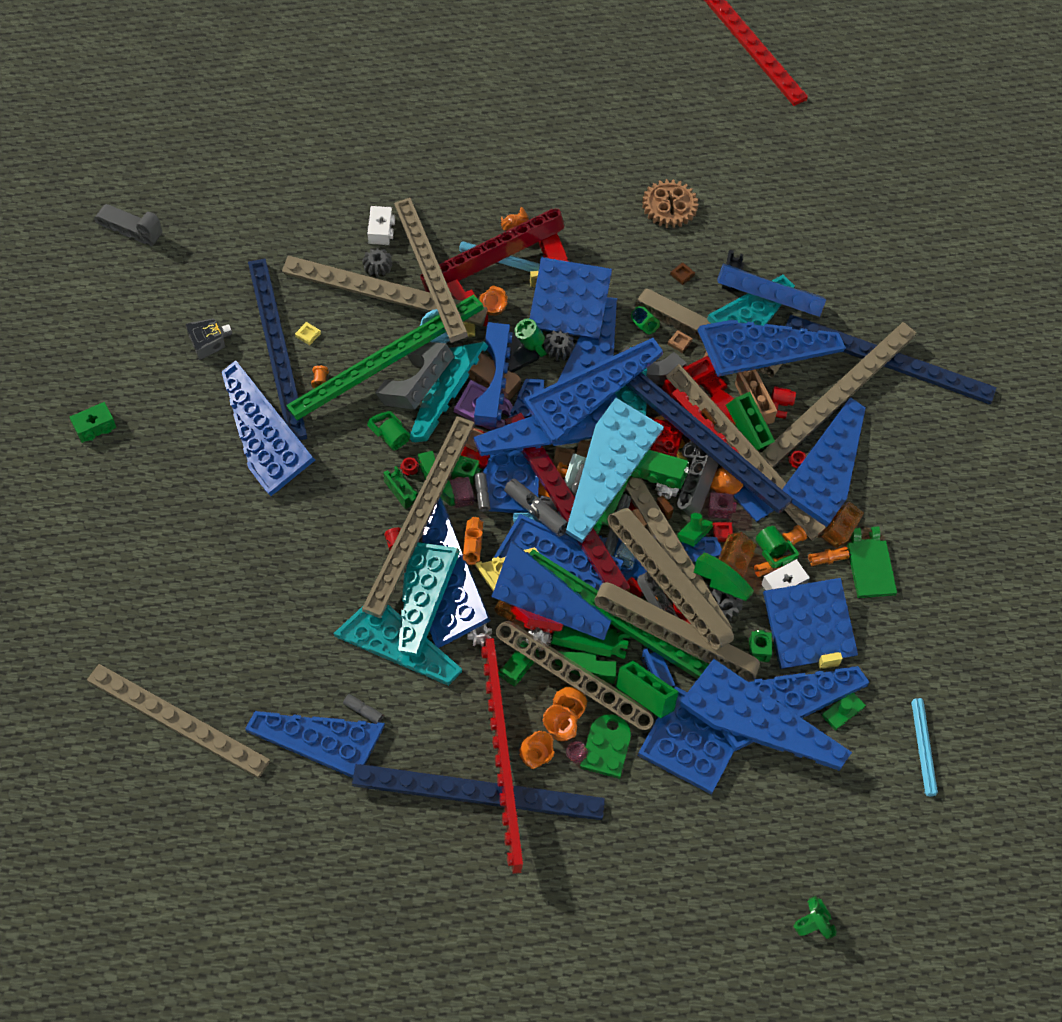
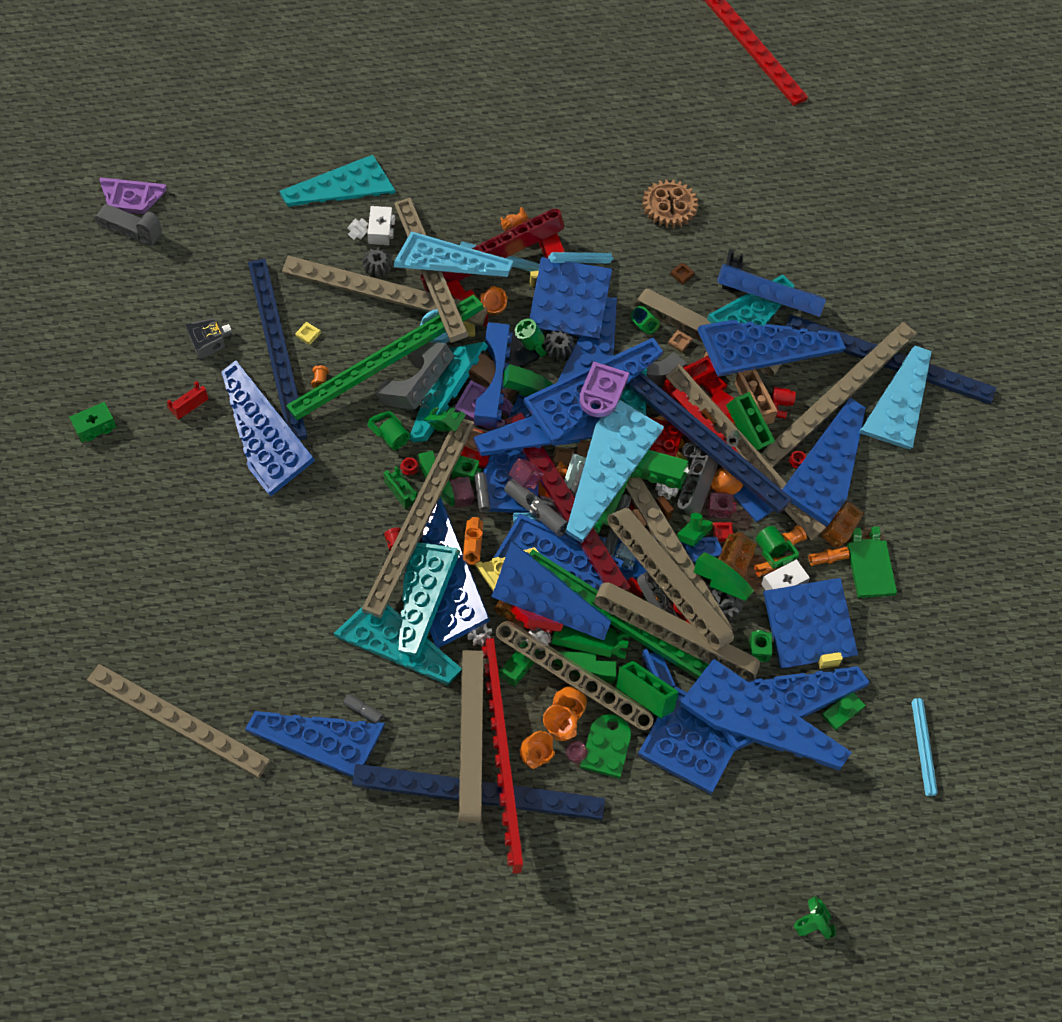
none -> medium lavender wing [99,178,167,214]
none -> red hinge [166,381,208,420]
none -> teal wing [280,155,395,206]
none -> white gear [347,218,368,240]
none -> medium azure wing [394,231,513,277]
none -> green hinge [424,407,466,432]
none -> dark tan beam [459,650,483,823]
none -> green slope [503,364,553,397]
none -> clear pink brick [509,458,544,489]
none -> medium azure axle [548,252,614,263]
none -> medium lavender plate [580,362,629,417]
none -> dark grey piece [727,430,740,447]
none -> medium azure wing [858,346,932,449]

